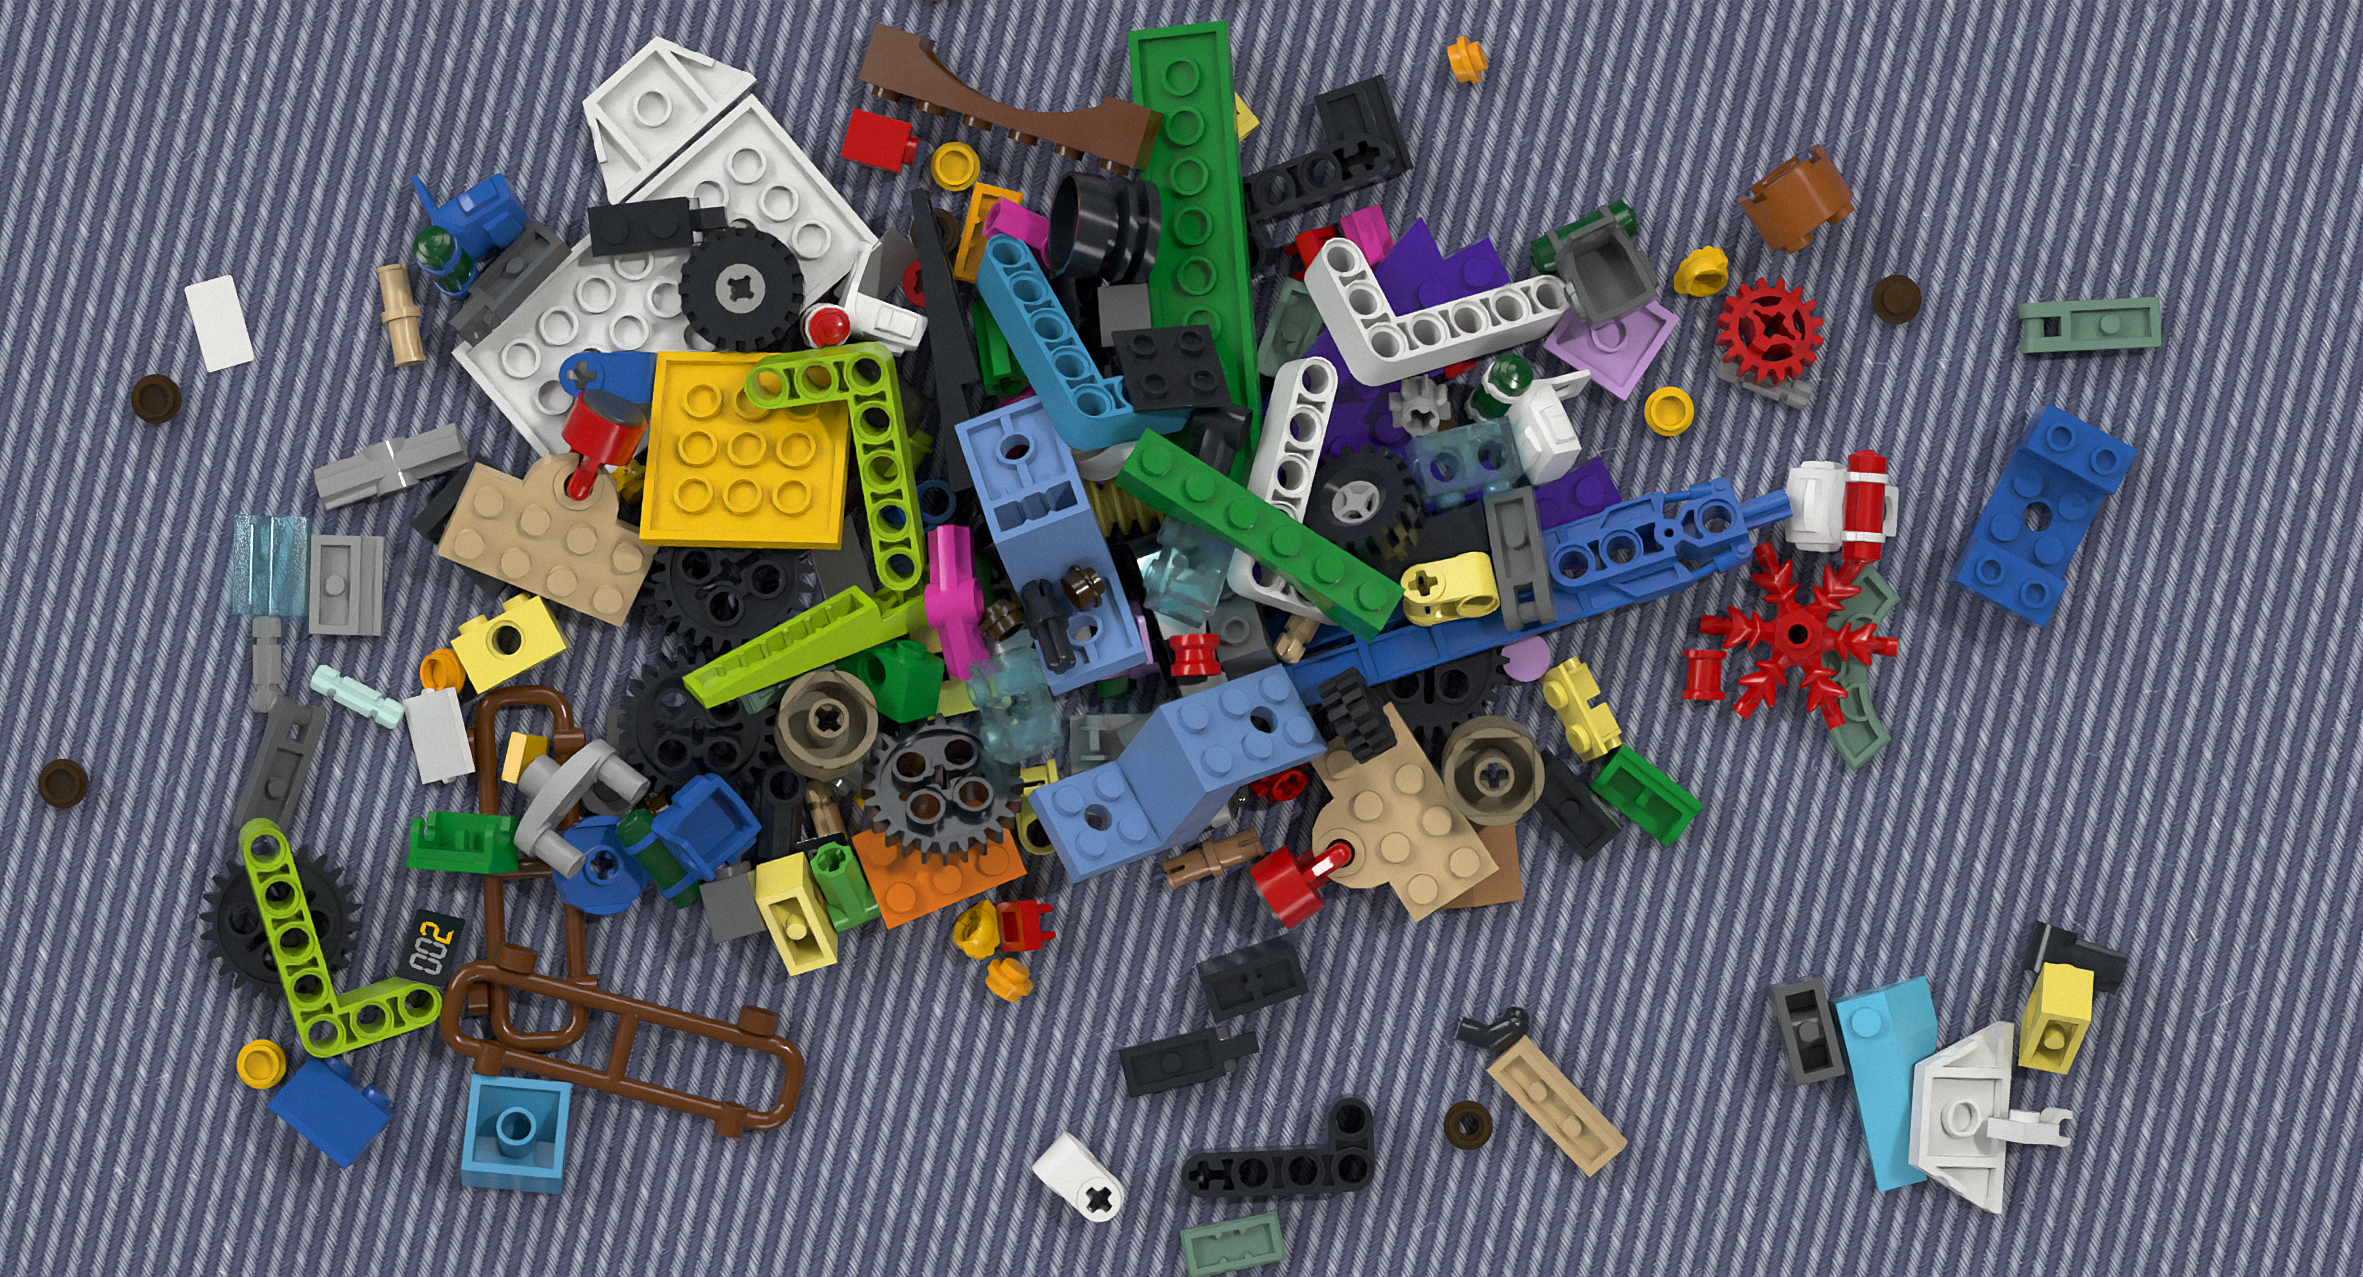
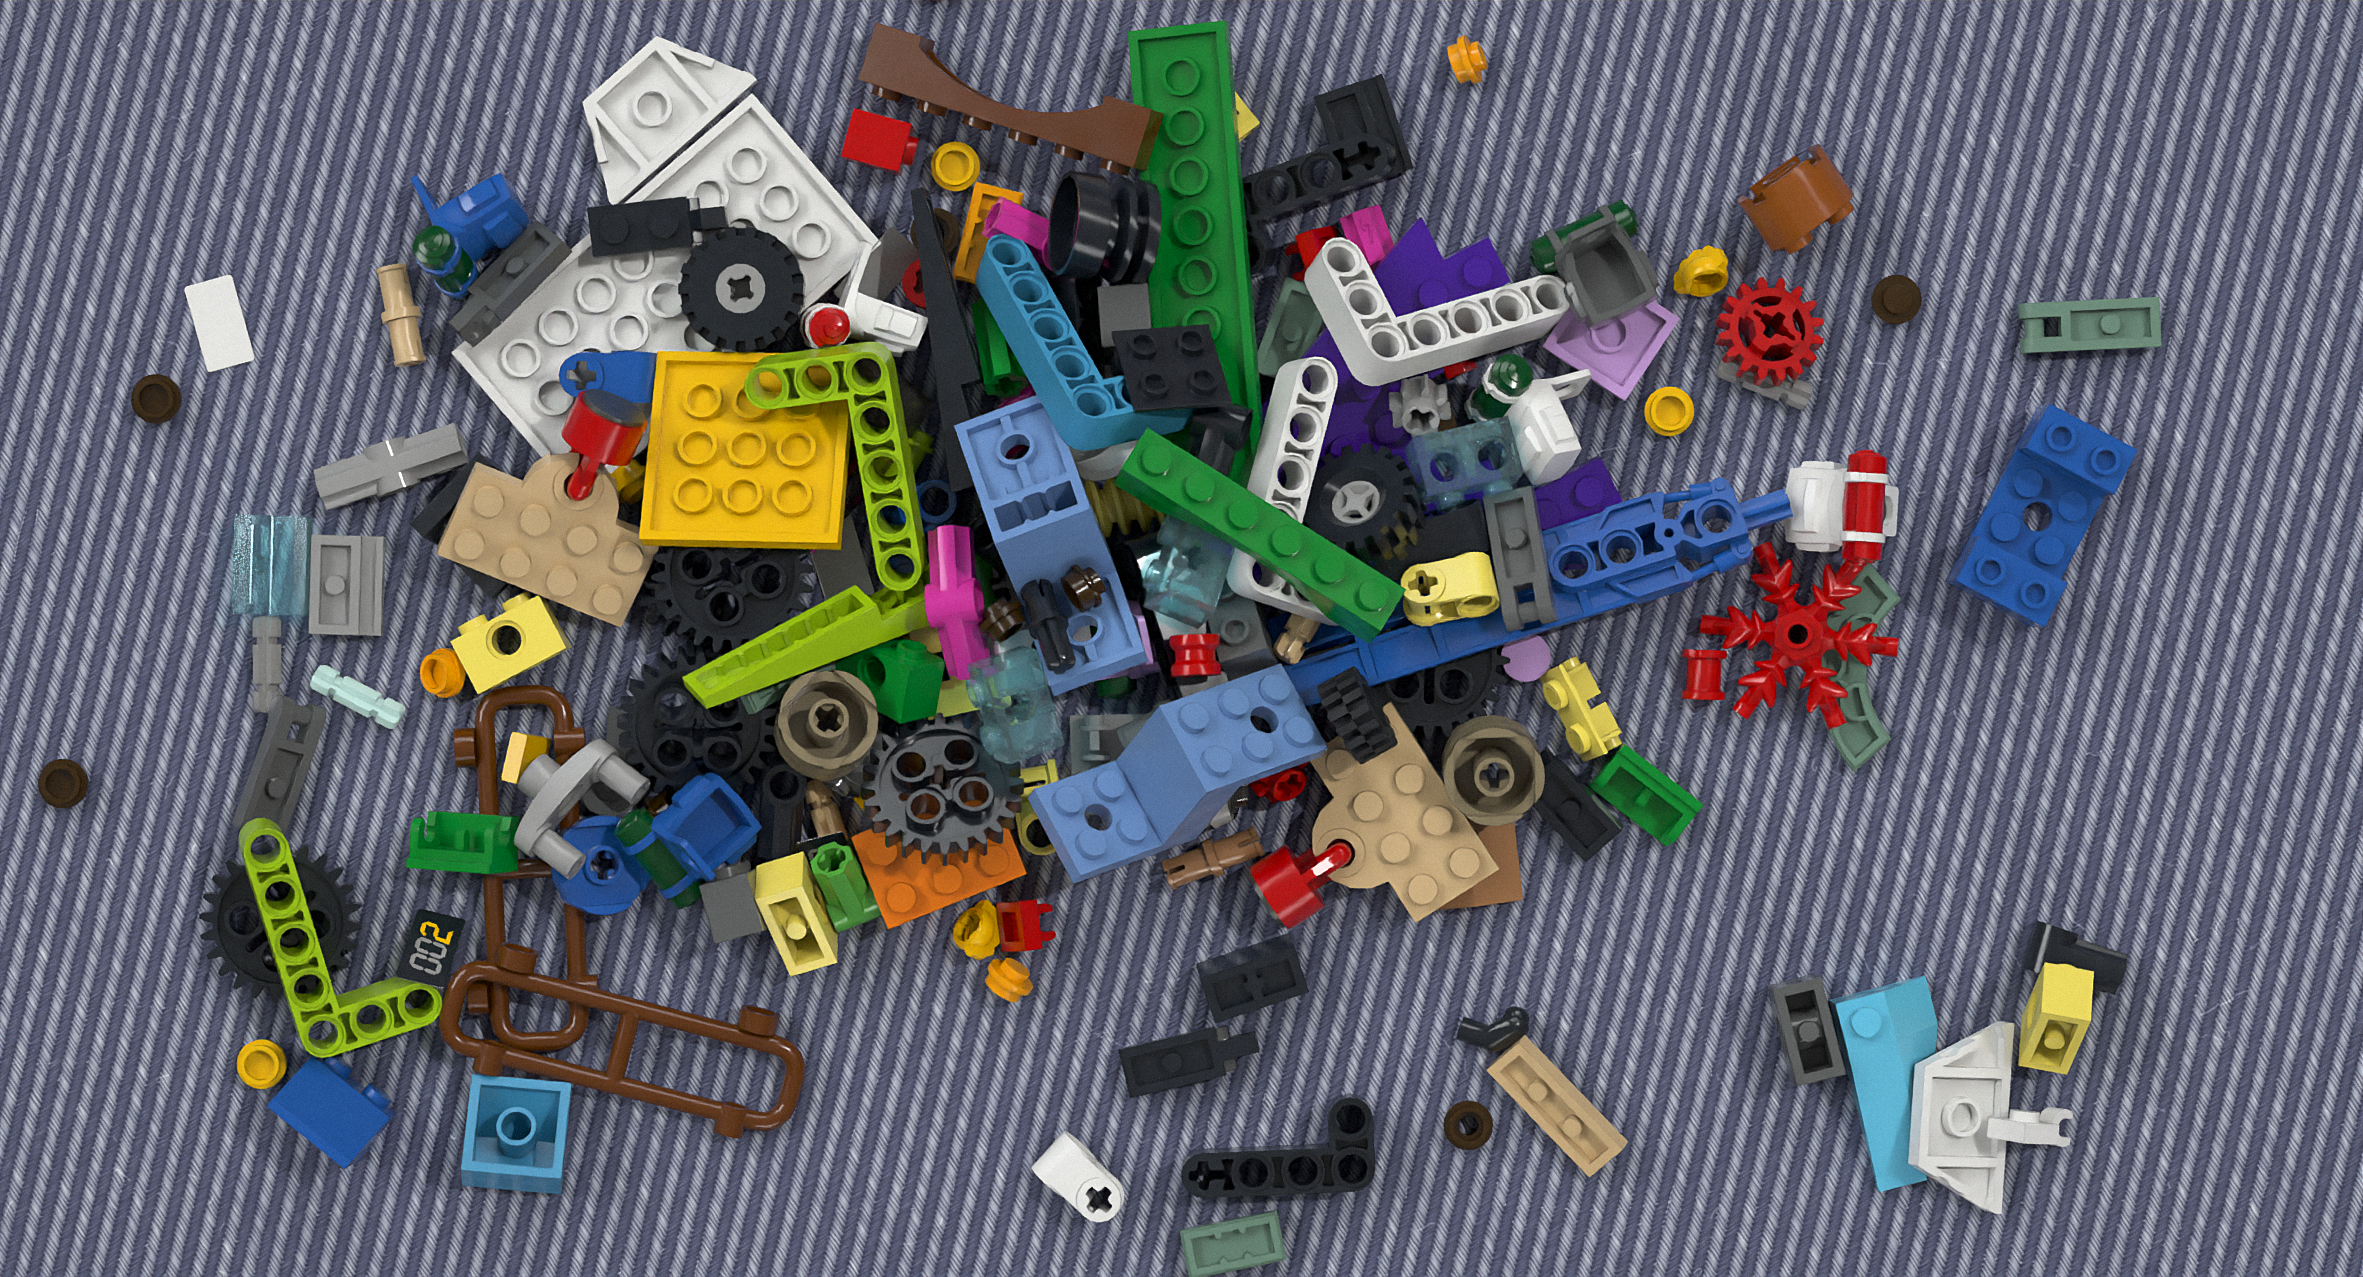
white piece [402,687,475,784] -> none

